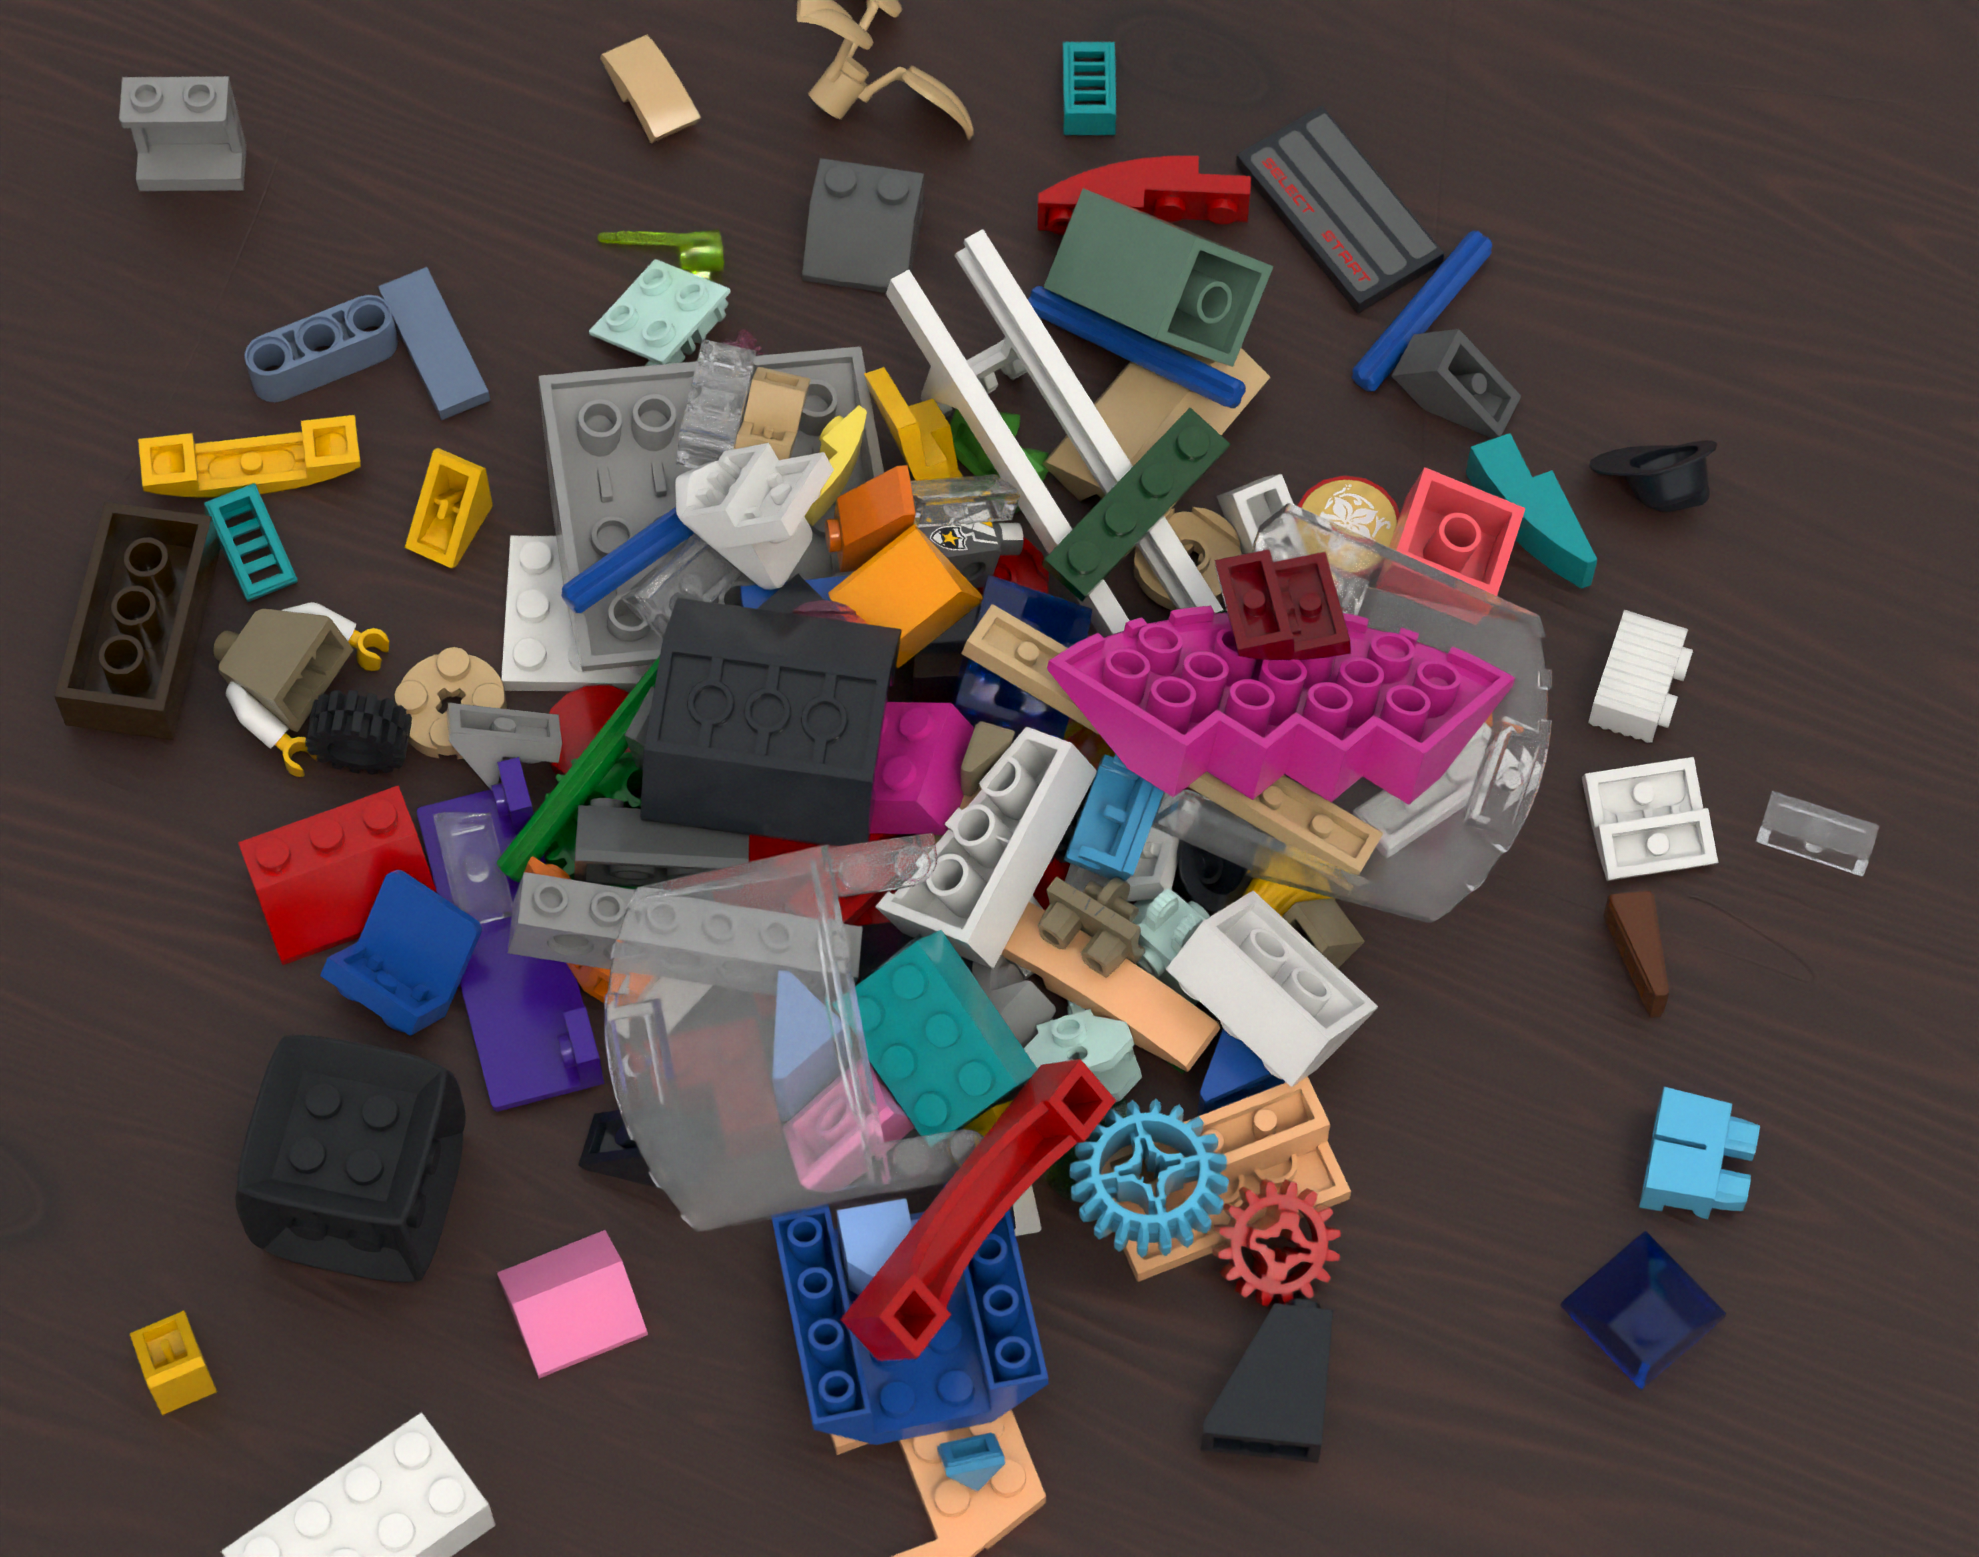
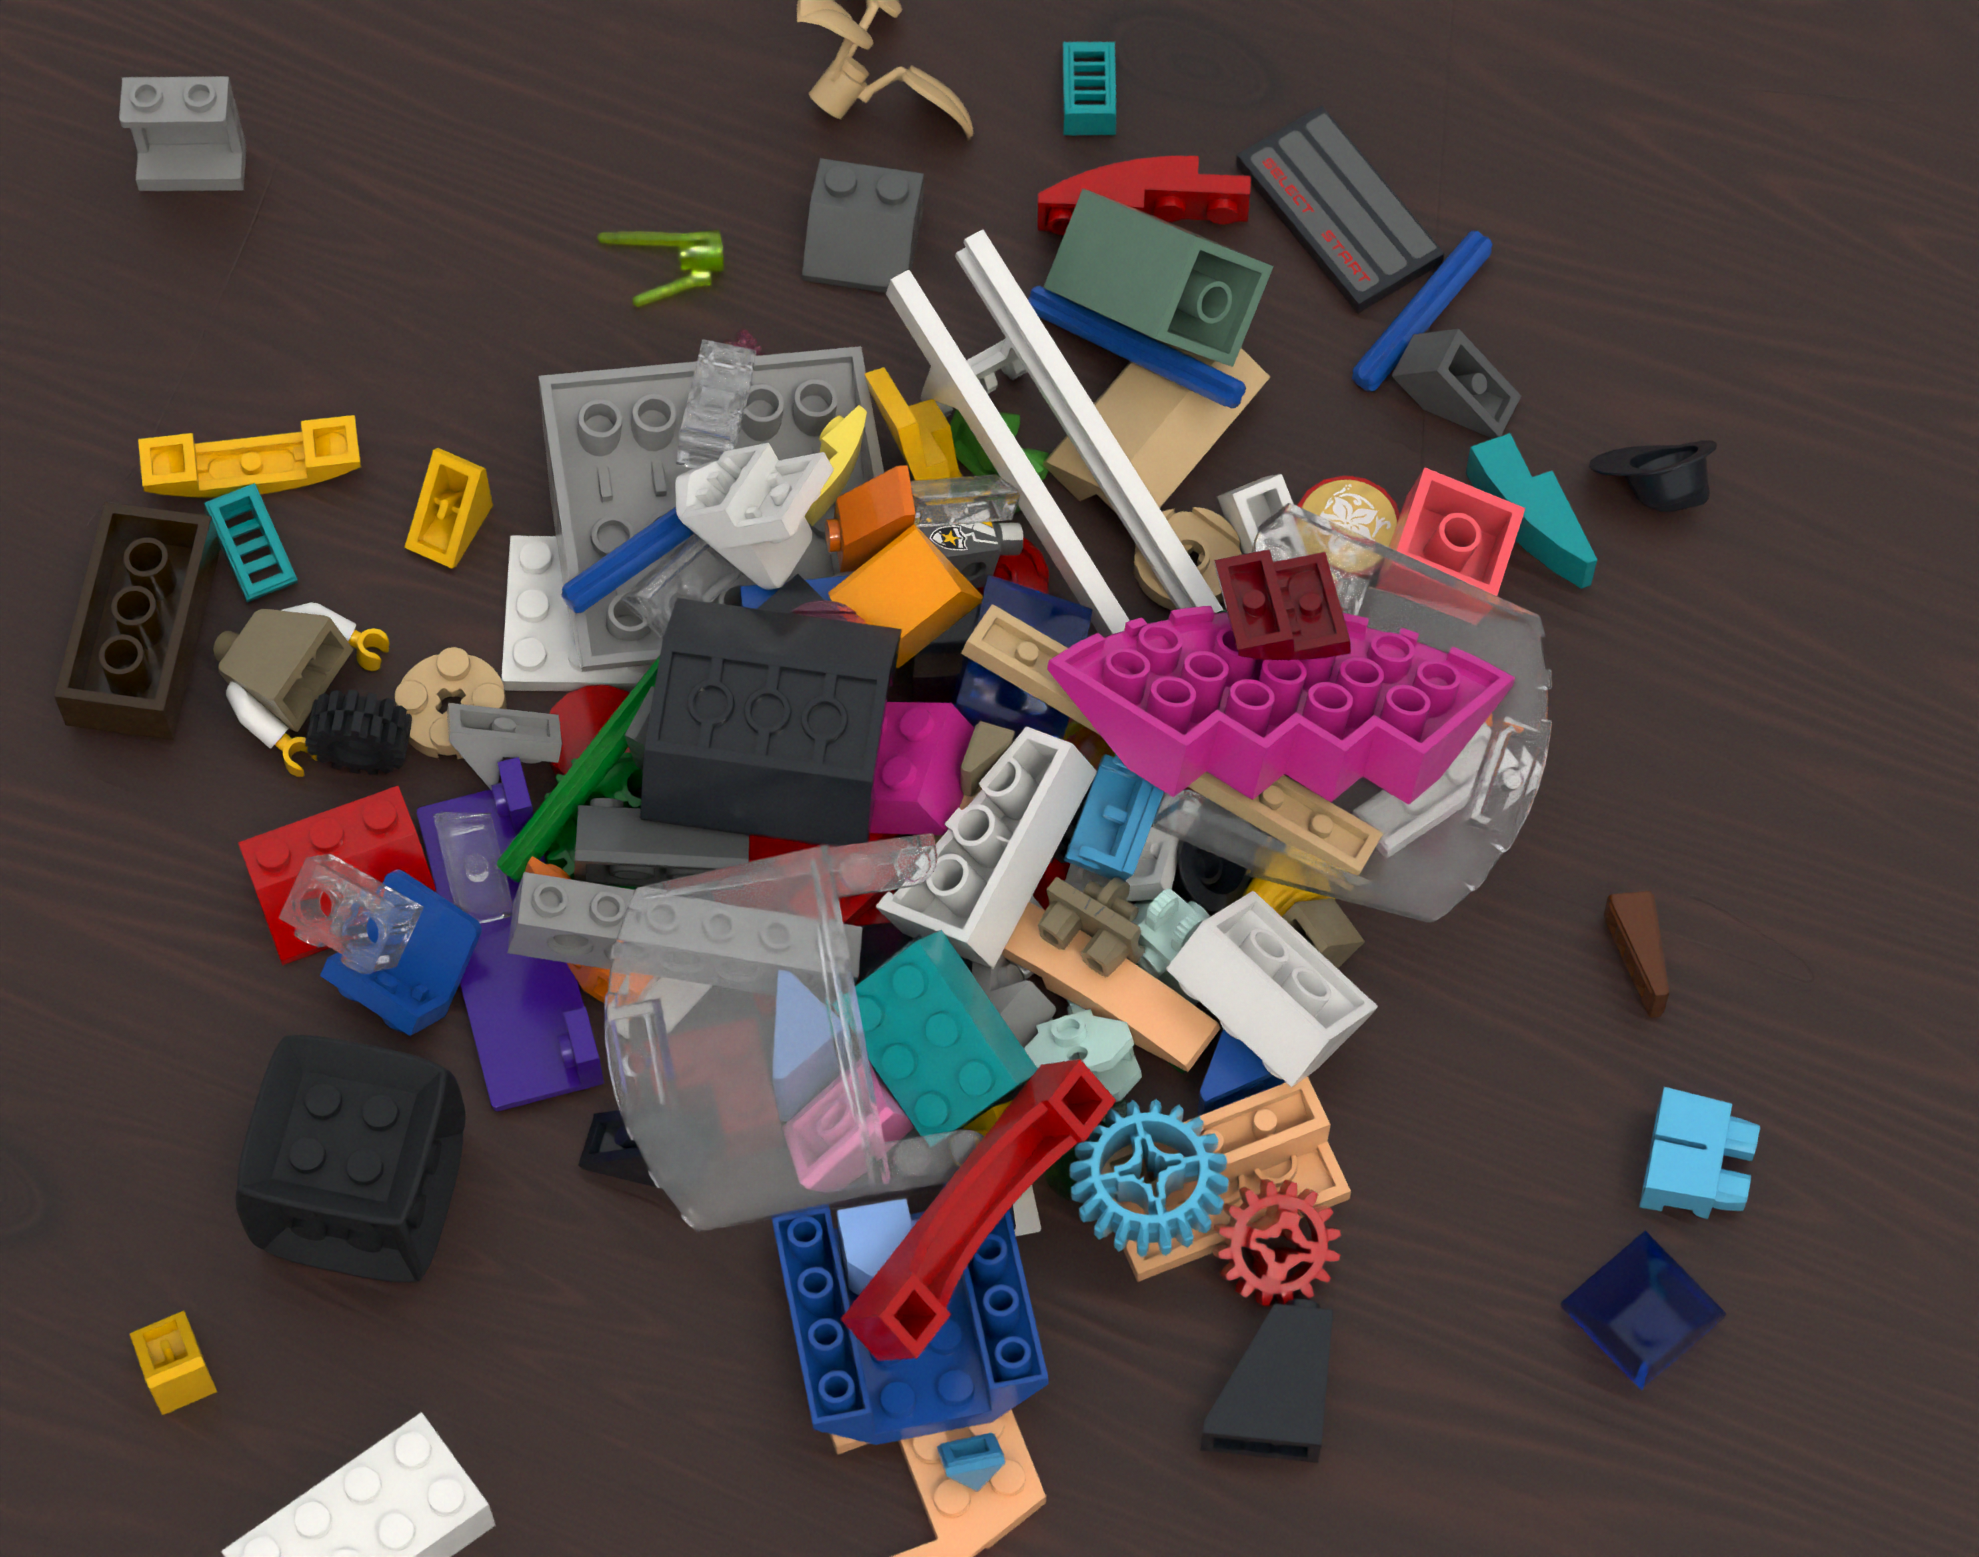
sand blue beam [244,295,398,403] -> none
sand blue tile [378,267,490,420] -> none
bright pink slope [497,1230,648,1379] -> none
light aqua hinge [589,259,731,366] -> none
tan slope [600,35,701,143] -> none
tan slope [734,367,811,460] -> none
dark green plate [1042,408,1230,602] -> none
white slope [1582,757,1718,881] -> none
white brick [1589,610,1693,743] -> none
clear slope [1756,791,1879,877] -> none
none -> clear brick [279,854,424,974]

